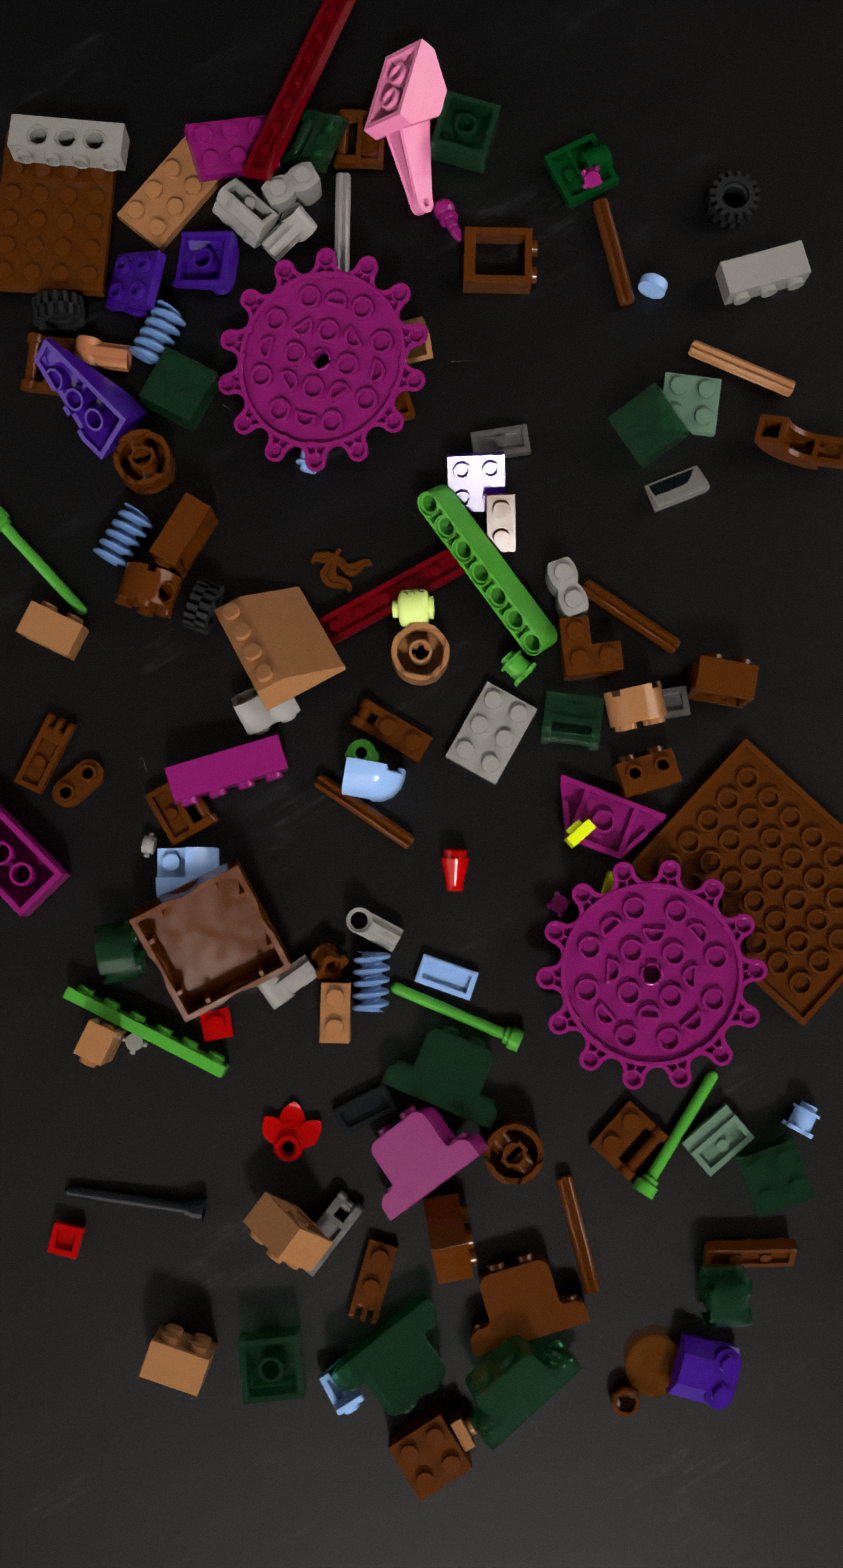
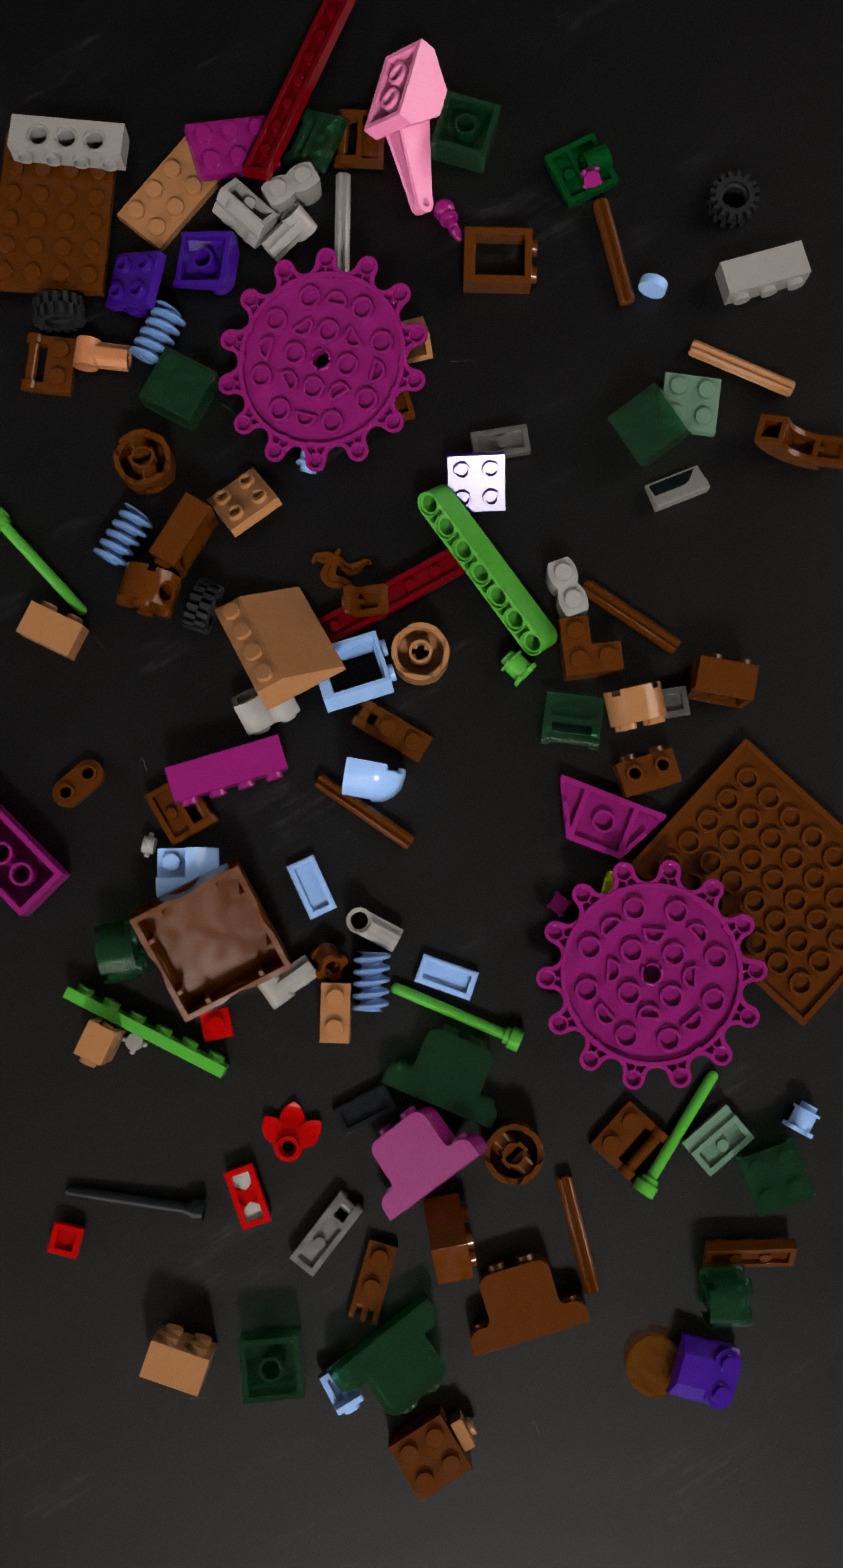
reddish brown hinge [13,712,77,795] -> none
dark purple wedge [34,337,146,460] -> none
medium nougat brick [243,1192,333,1272] -> none
bright green brick [345,739,379,762] -> none
yellowish green head [392,589,435,627] -> none
red cone [441,848,470,891] -> none
light grey plate [445,681,538,785] -> none
clear green brick [465,1335,583,1451] -> none
plate [486,492,516,552] -> none
neon yellow plate [564,819,597,848] -> none
reddish brown tile [610,1384,641,1418] -> none
none -> medium nougat plate [207,467,282,538]
none -> red piece [223,1161,272,1231]
none -> light blue tile [287,855,337,920]
none -> light blue window [319,630,397,713]
none -> reddish brown bracket [341,583,389,618]

